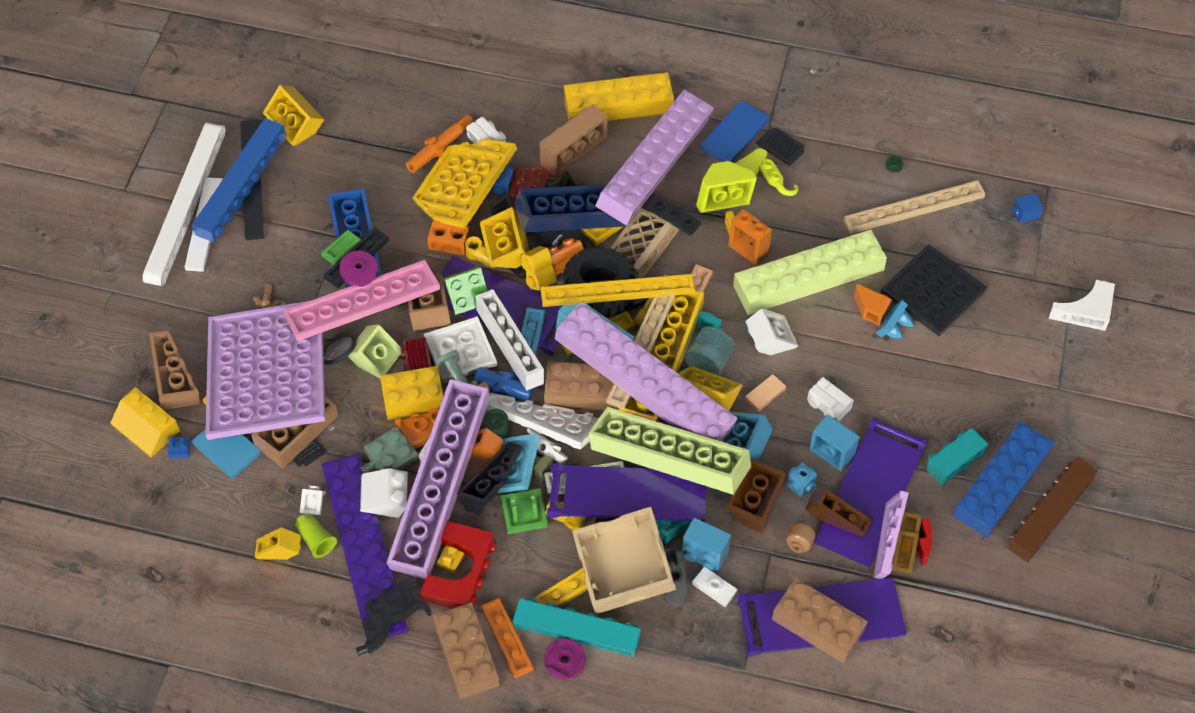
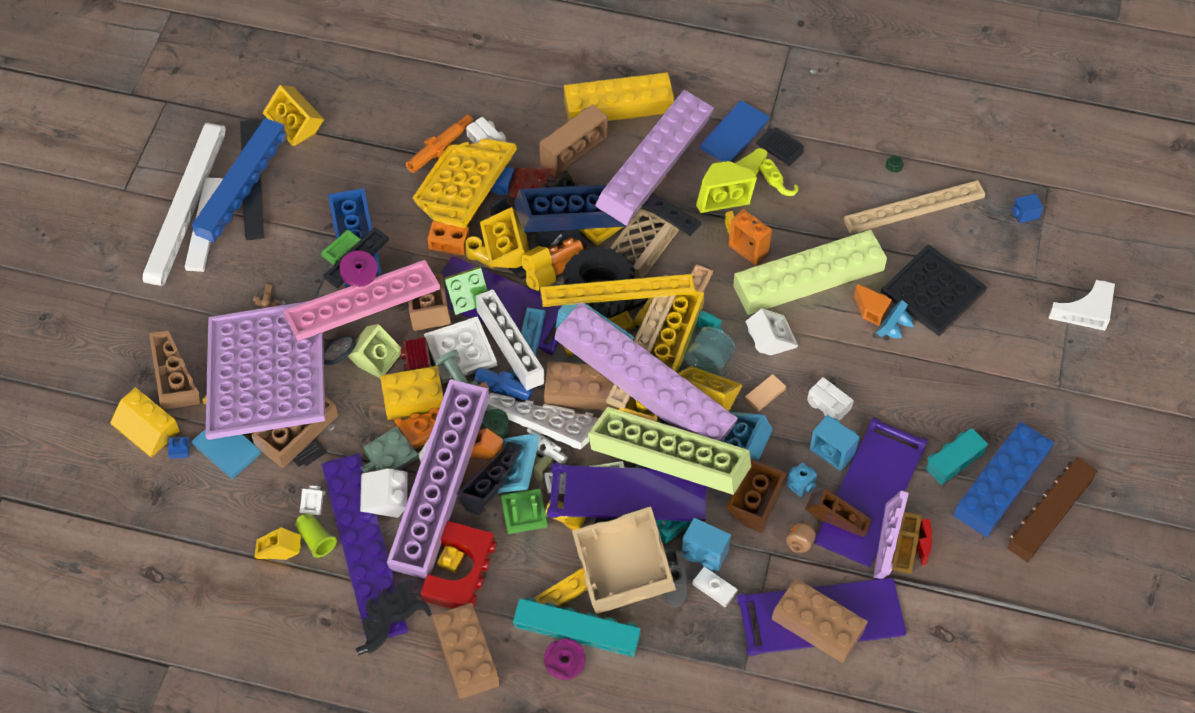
orange tile [481,598,534,678] -> none

